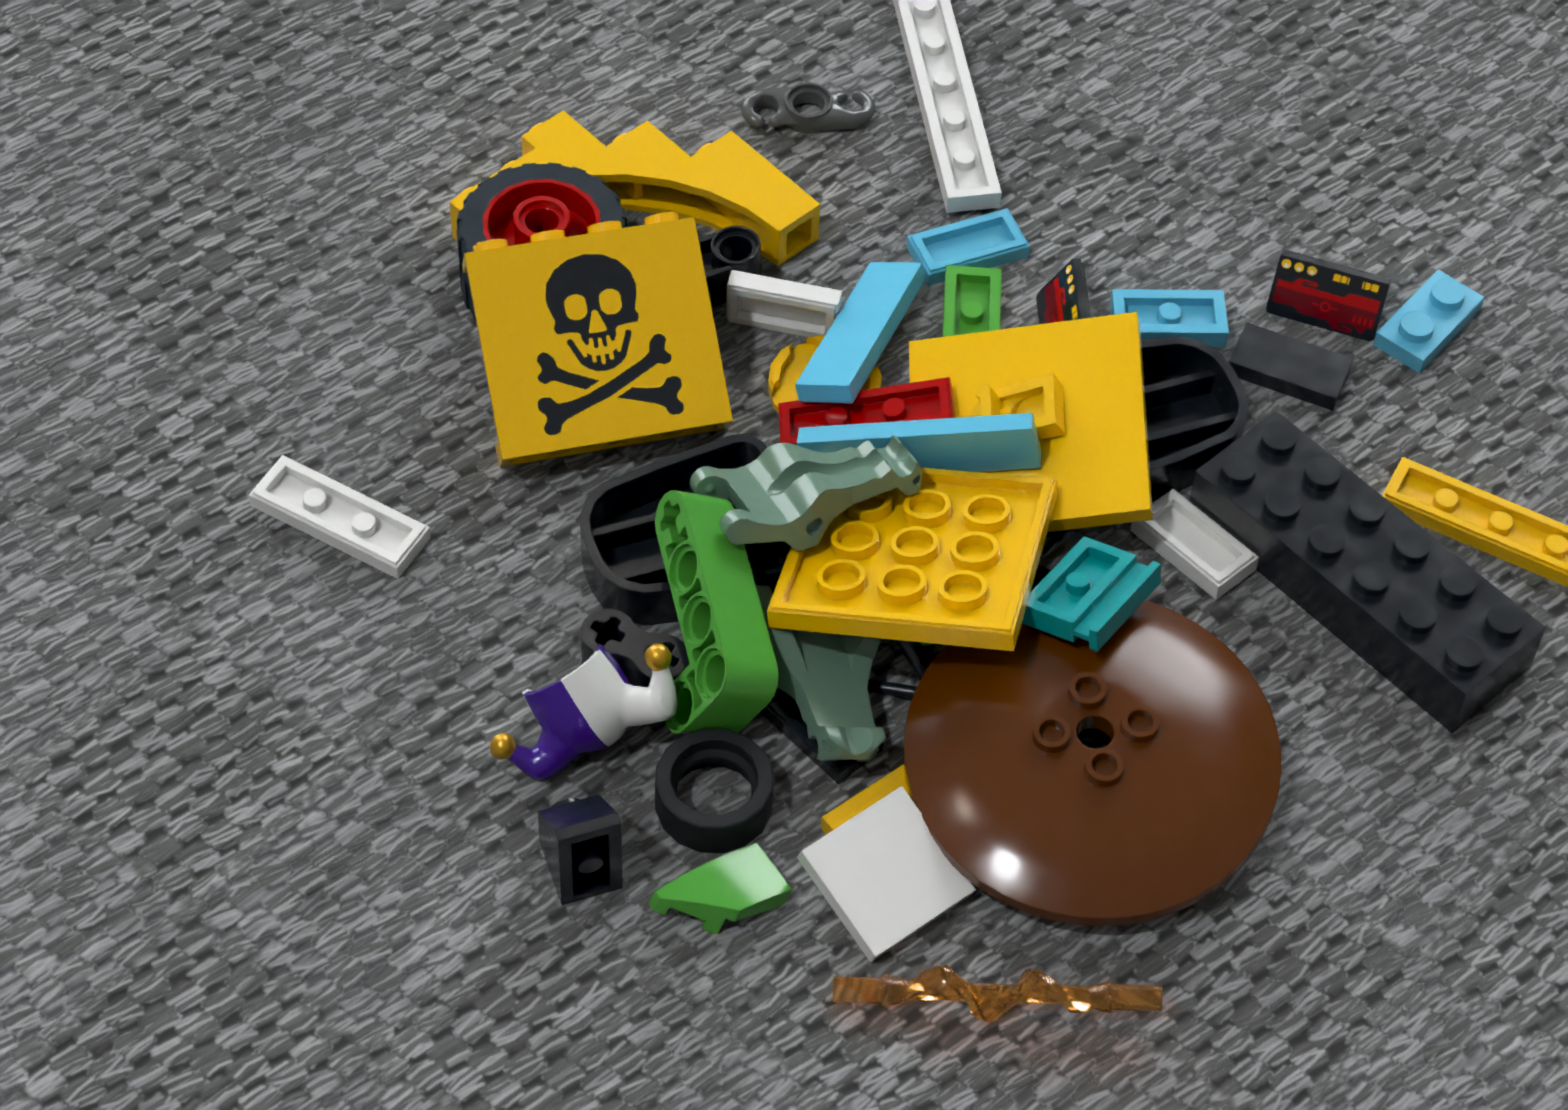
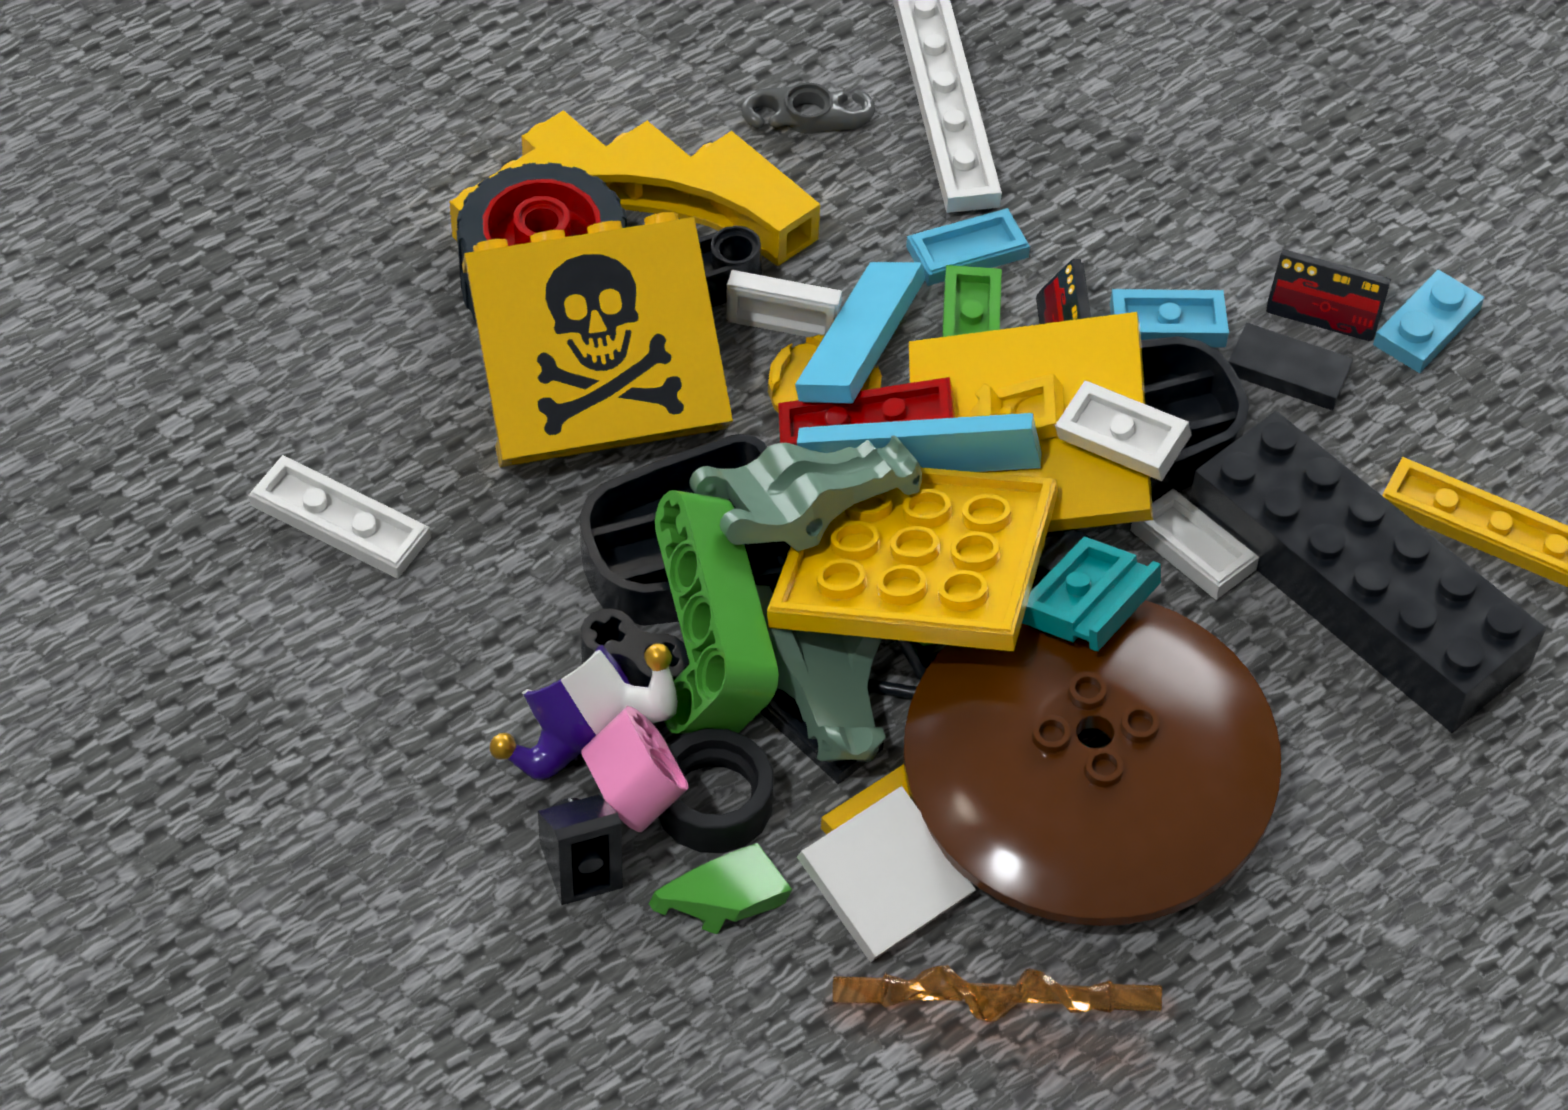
none -> bright pink beam [581,706,689,832]
none -> white plate [1055,380,1191,481]

